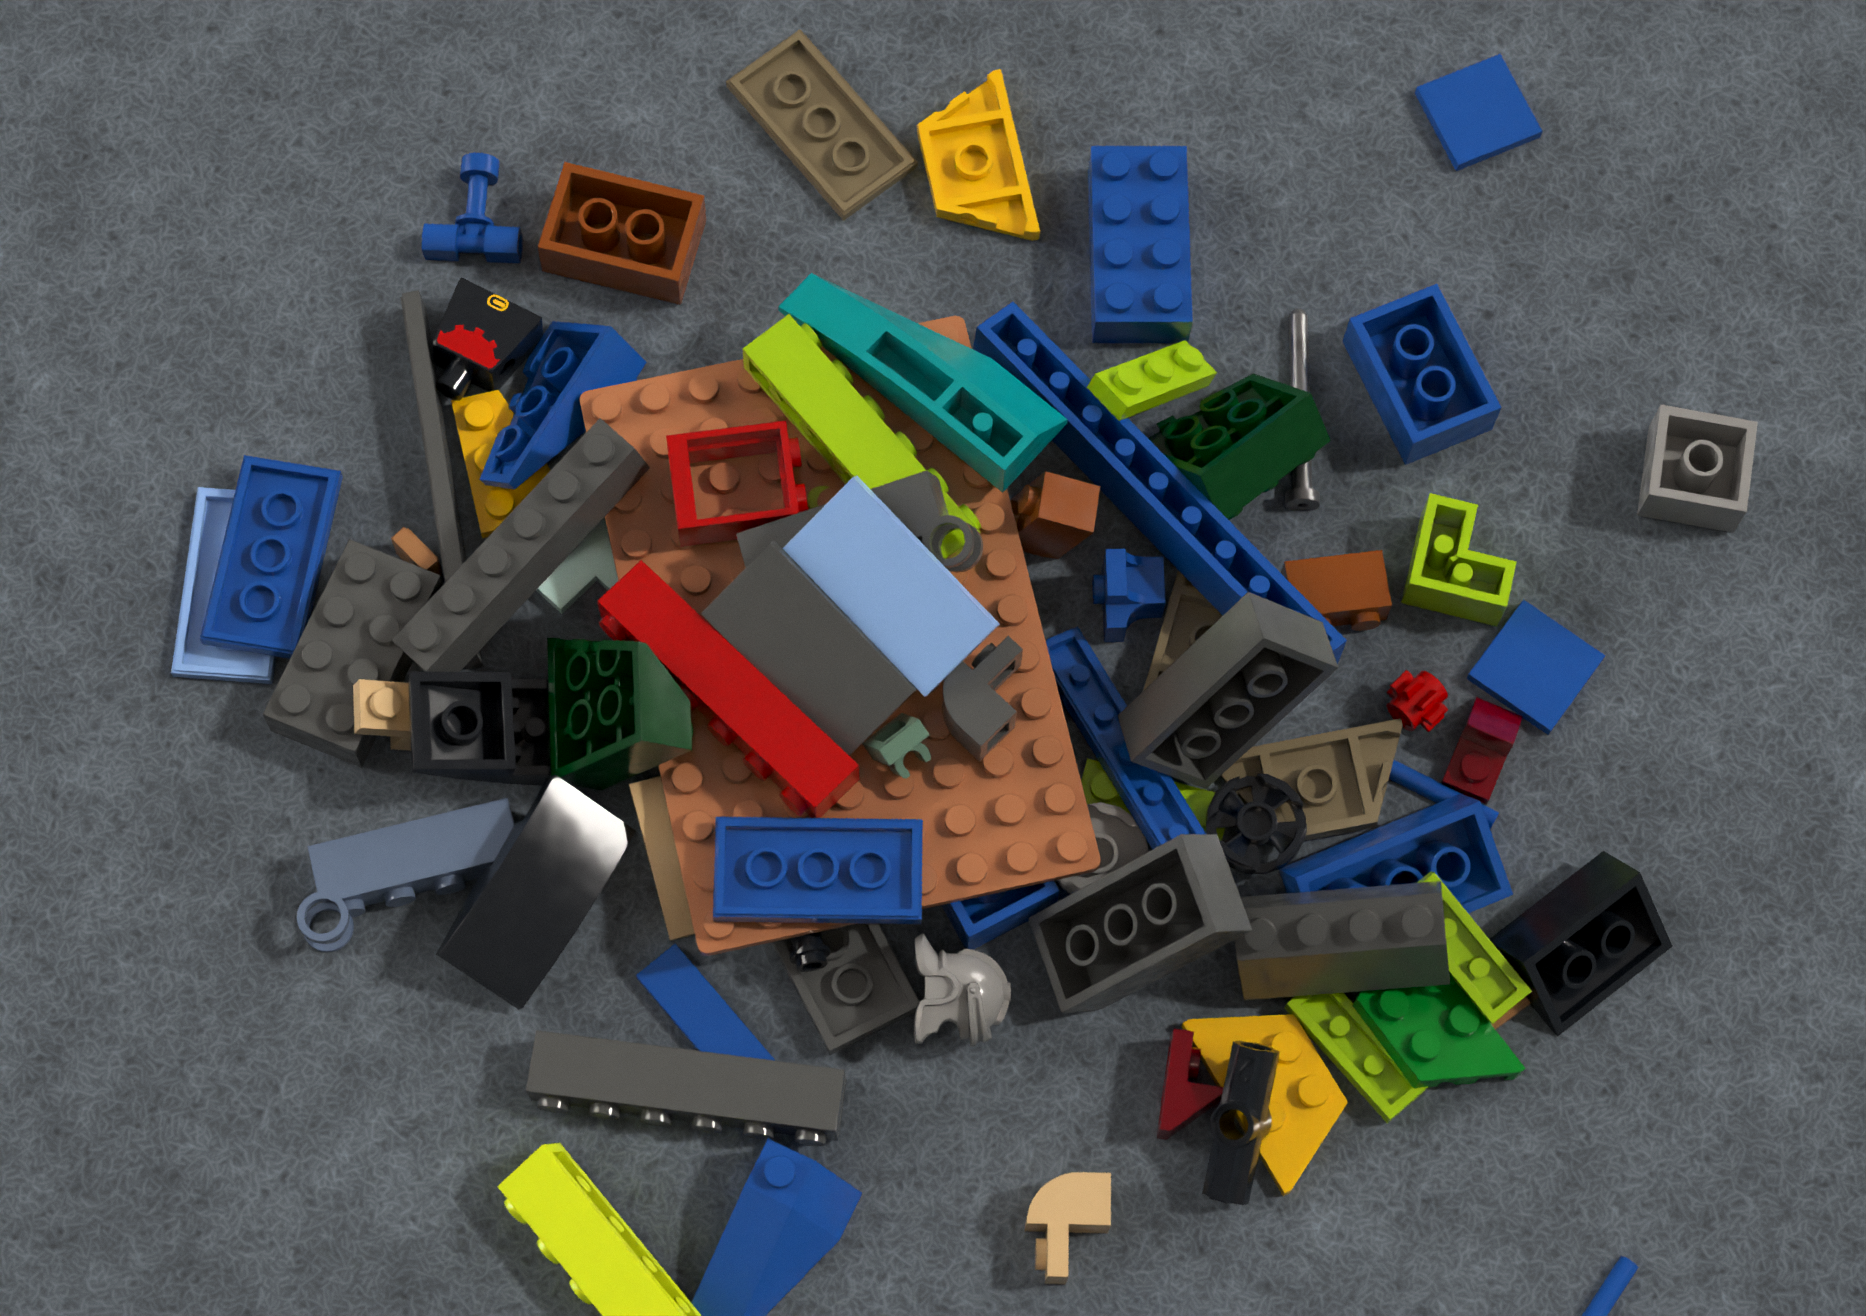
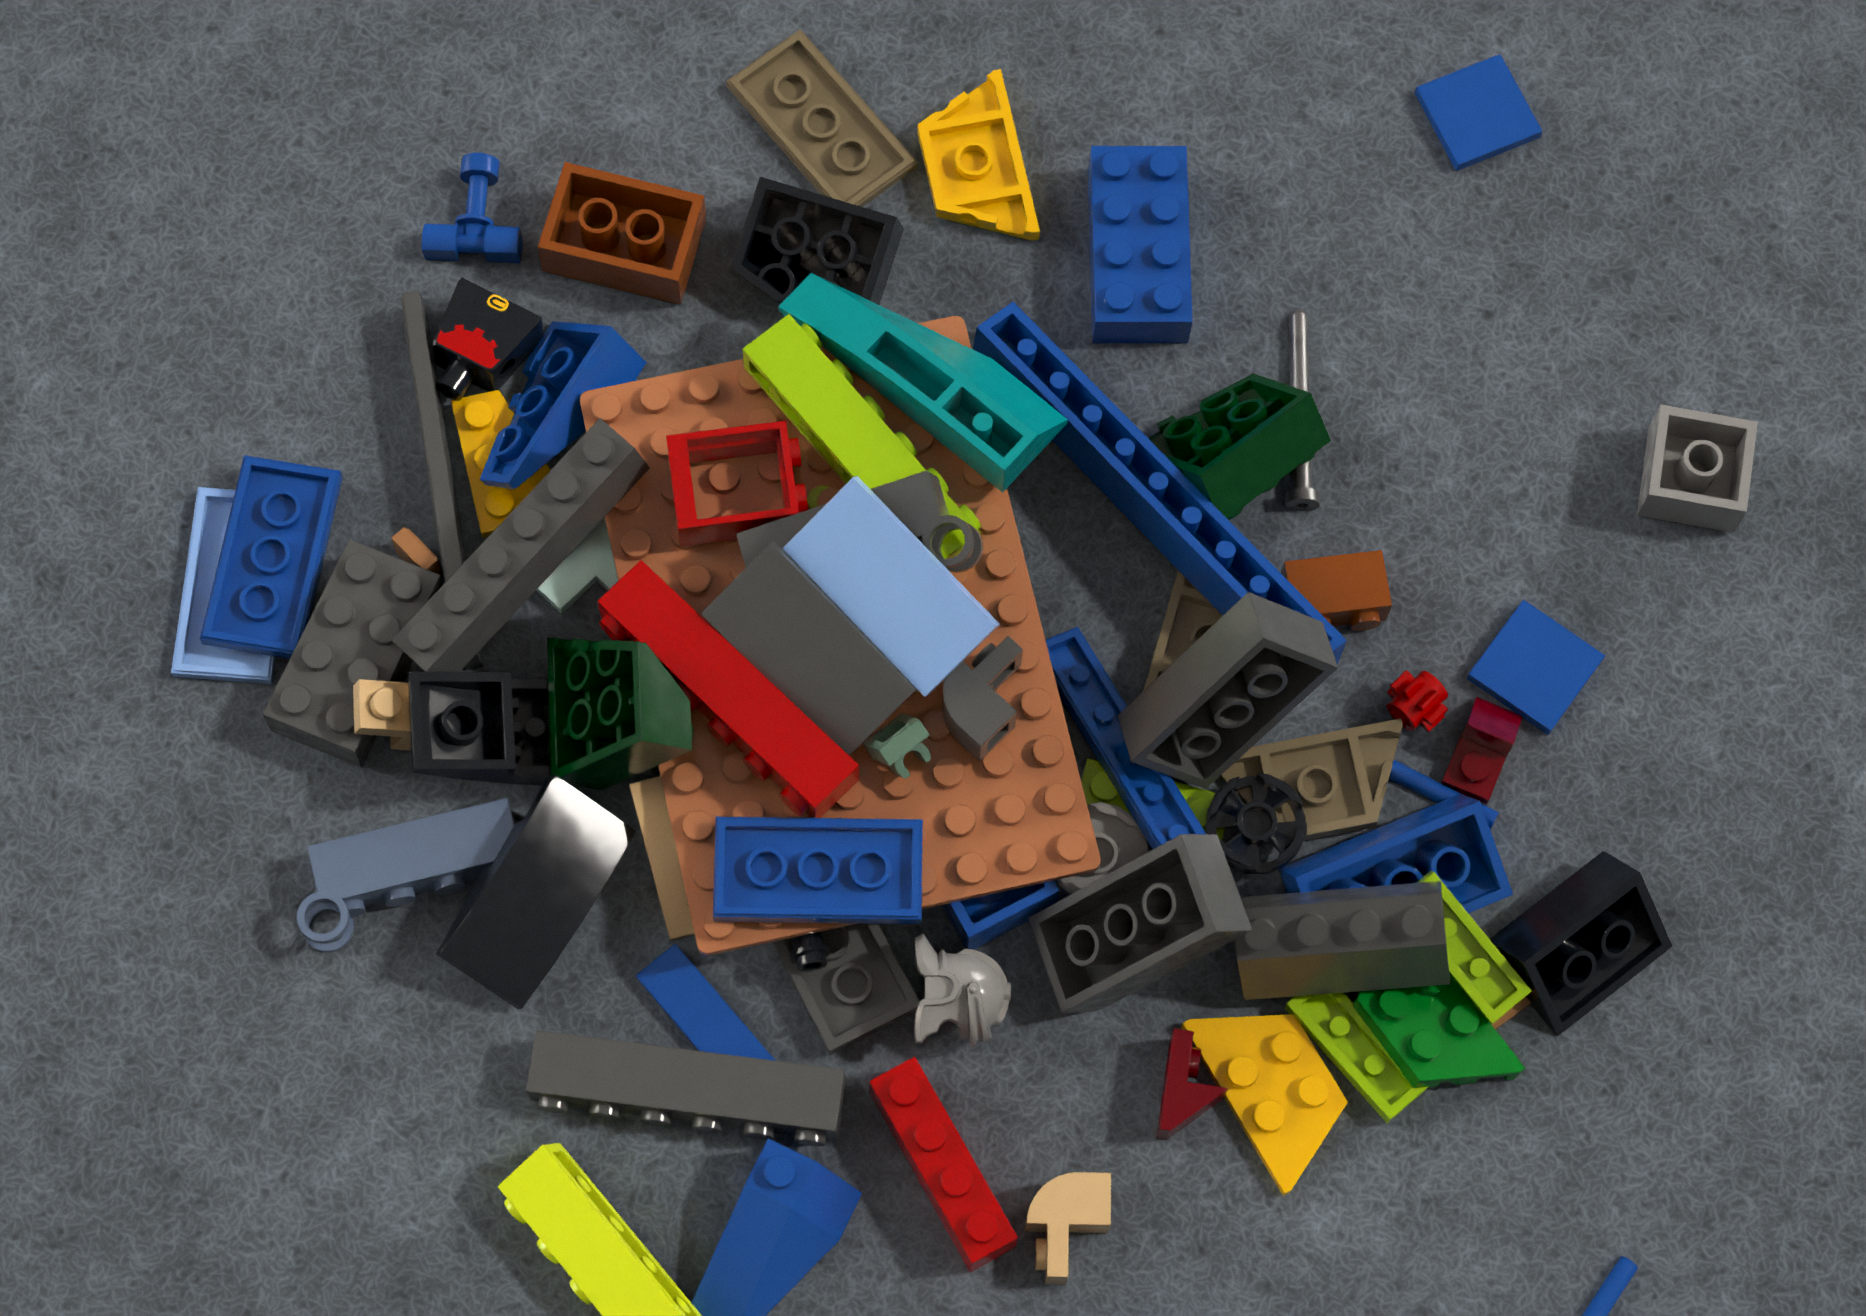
dark orange brick [1010,471,1100,559] -> none
lime plate [1087,340,1217,421] -> none
blue brick [1092,549,1165,642] -> none
black piece [1202,1040,1280,1205] -> none
blue brick [1342,284,1502,465] -> none
lime brick [1401,493,1517,626] -> none
none -> black wedge [730,177,904,305]
none -> red brick [869,1056,1018,1273]

